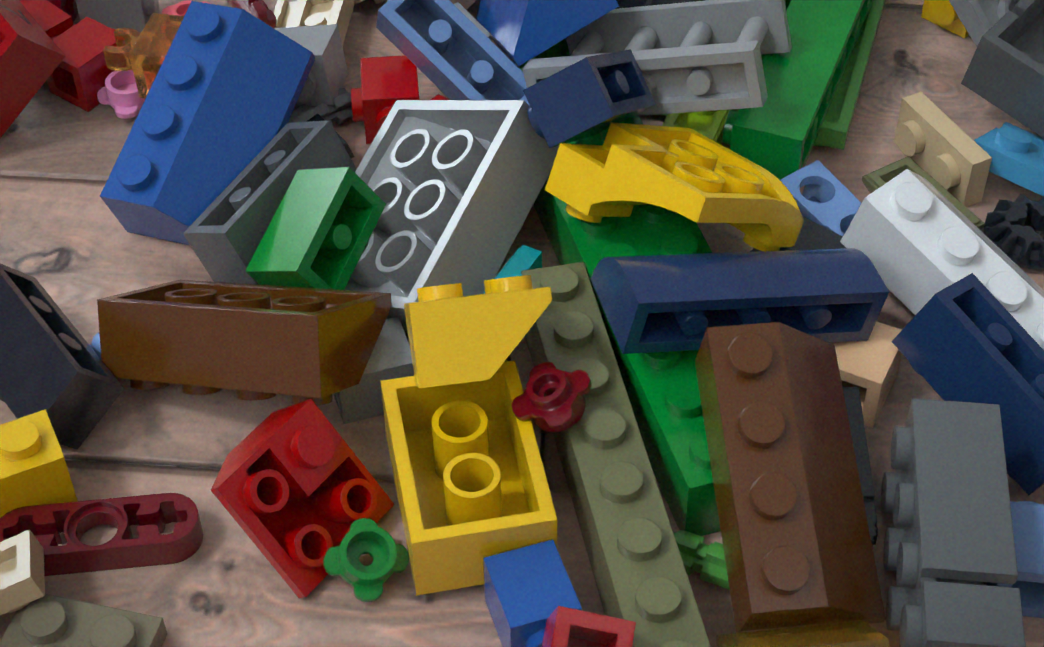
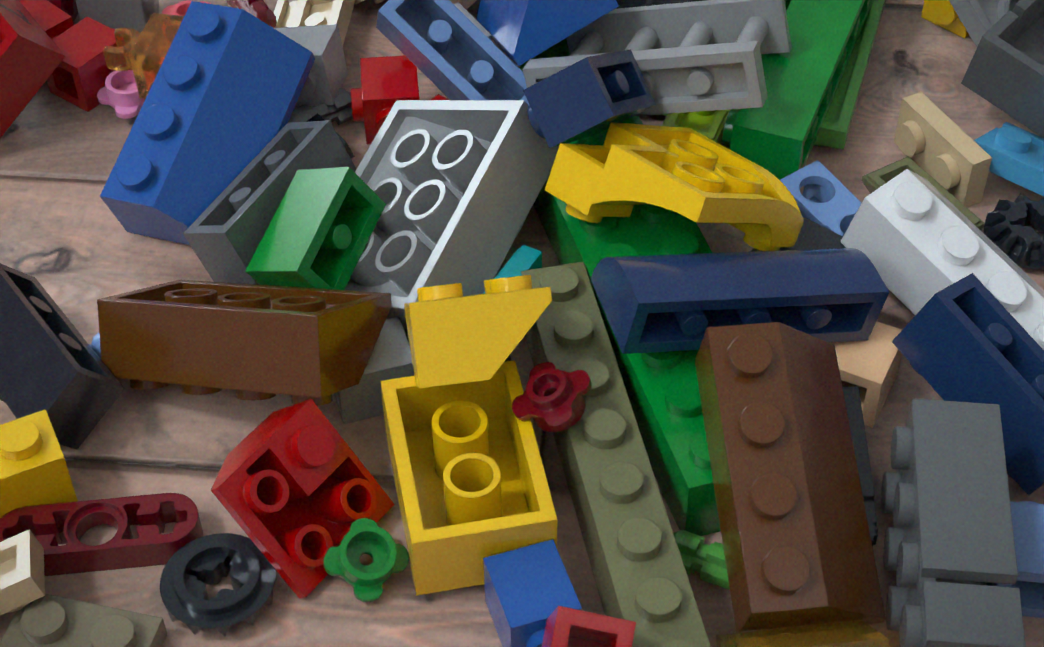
none -> black gear [160,533,277,637]

